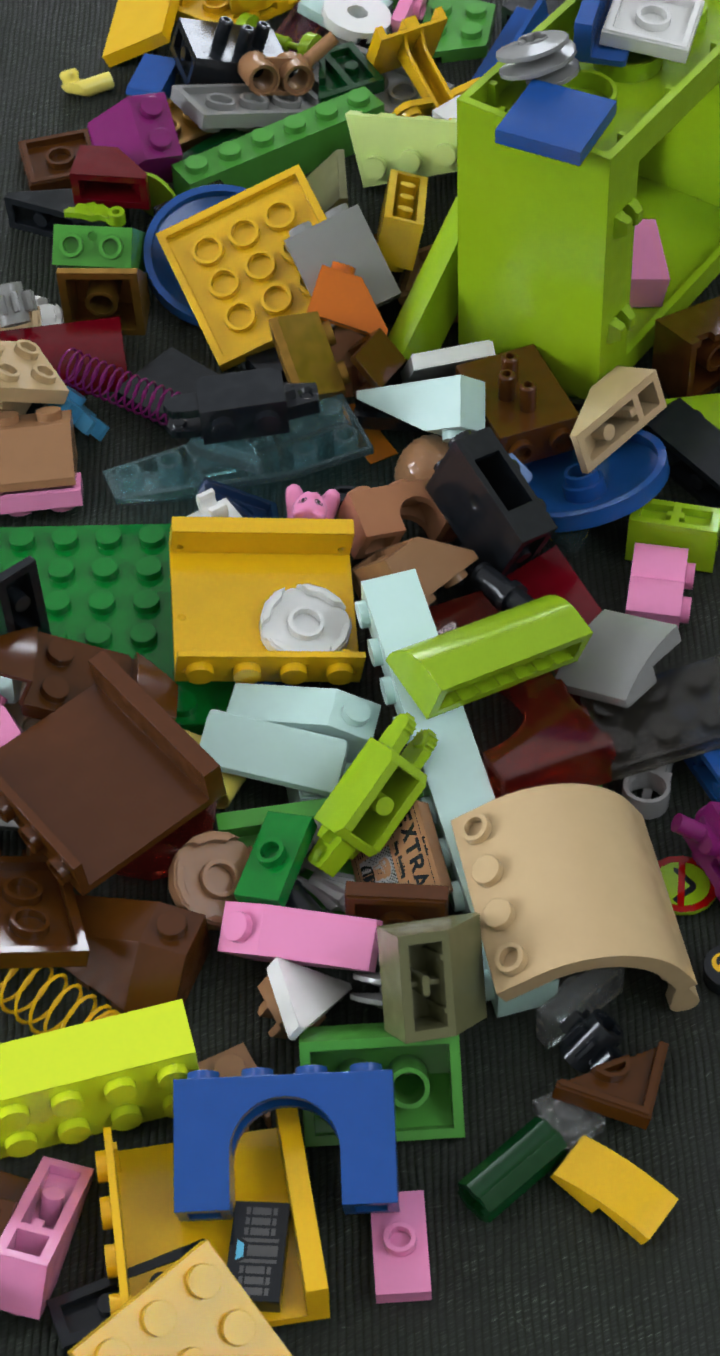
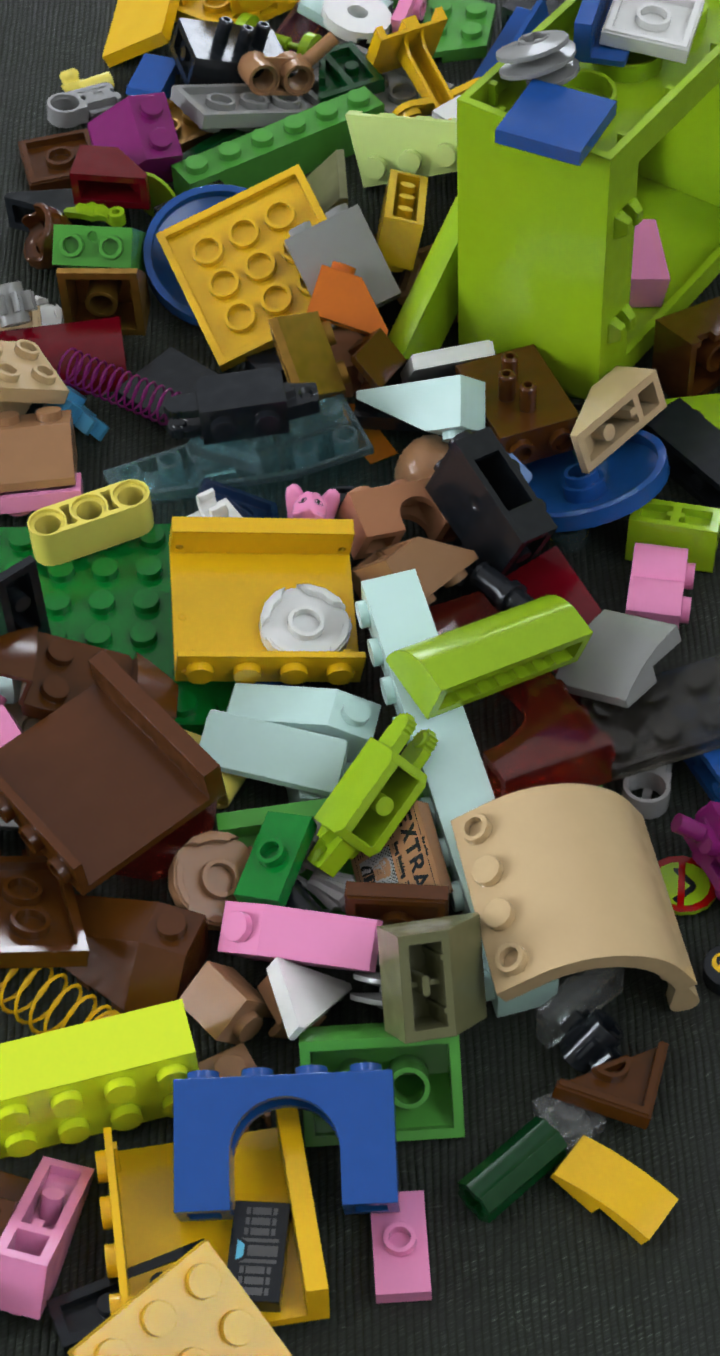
none -> reddish brown hair [22,203,73,270]
none -> light yellow beam [27,479,154,566]
none -> light grey piece [47,82,121,128]
none -> medium nougat brick [179,961,269,1045]

